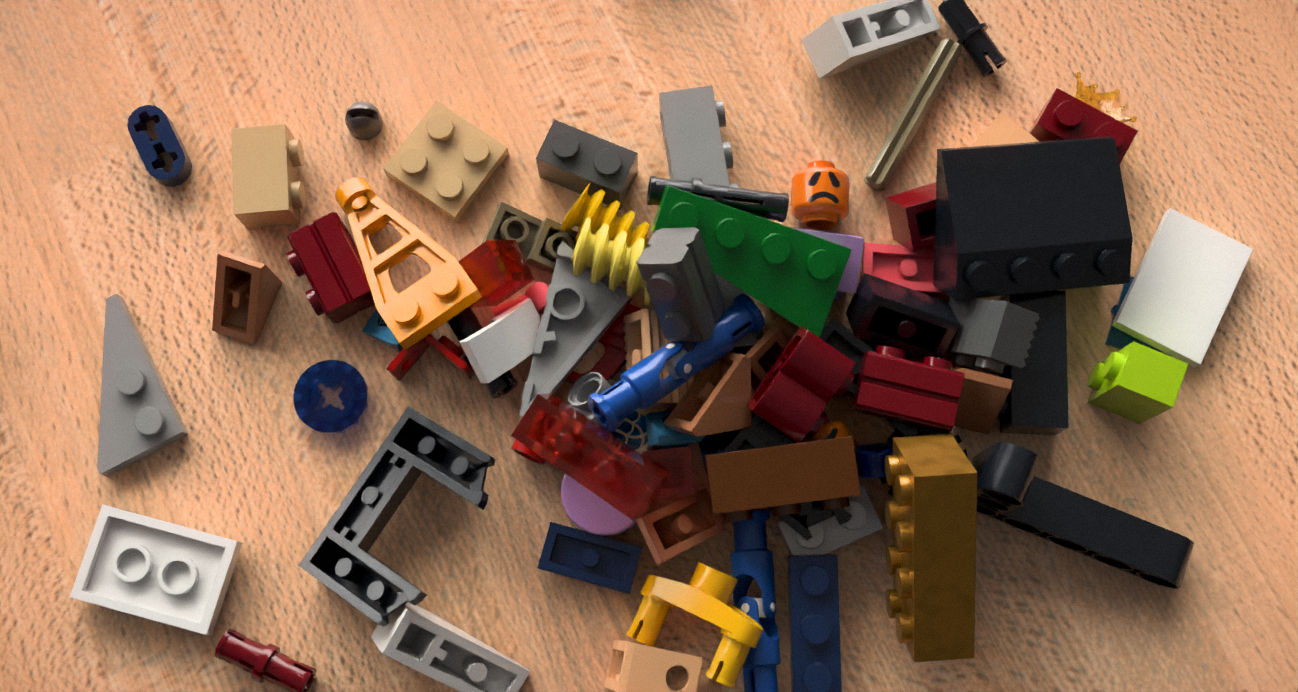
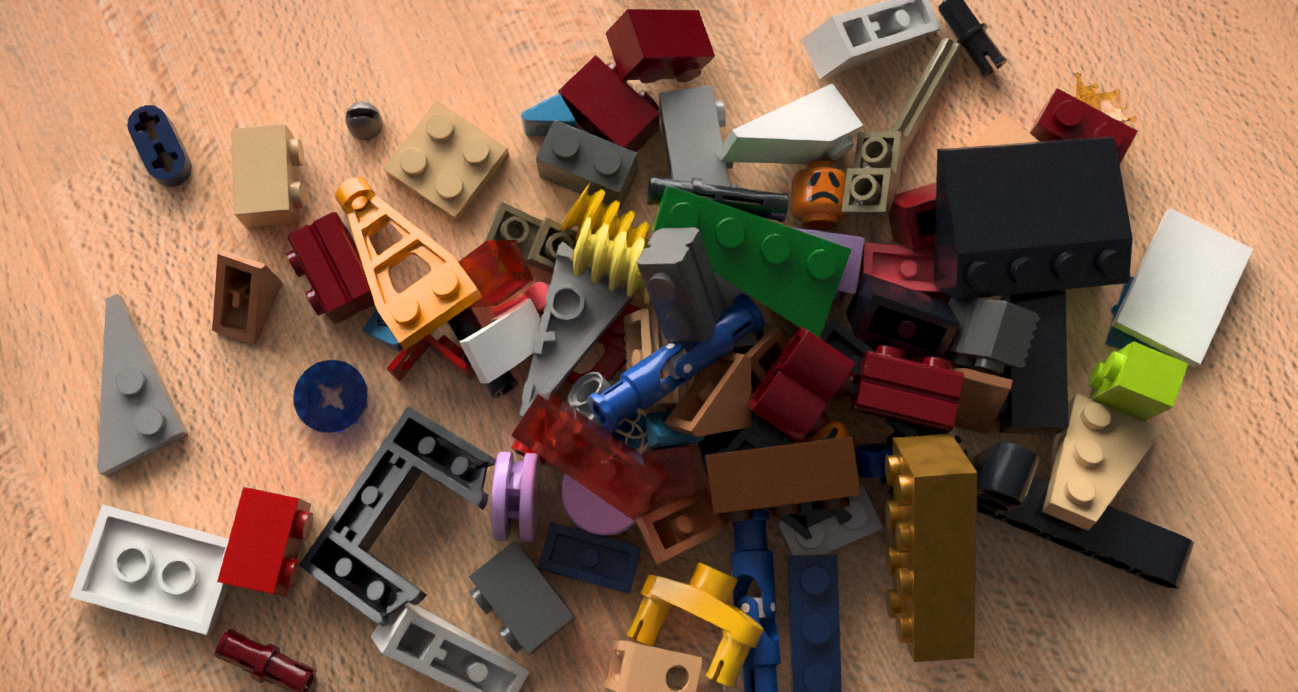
none -> red brick [217,487,314,597]
none -> dark grey brick [469,540,576,654]
none -> lavender head [491,452,541,542]
none -> dark azure slope [521,94,576,136]
none -> dark red brick [558,55,660,152]
none -> dark red brick [605,9,715,84]
none -> white slope [716,84,863,164]
none -> dark tan slope [841,131,906,215]
none -> tan wing [1042,393,1163,531]

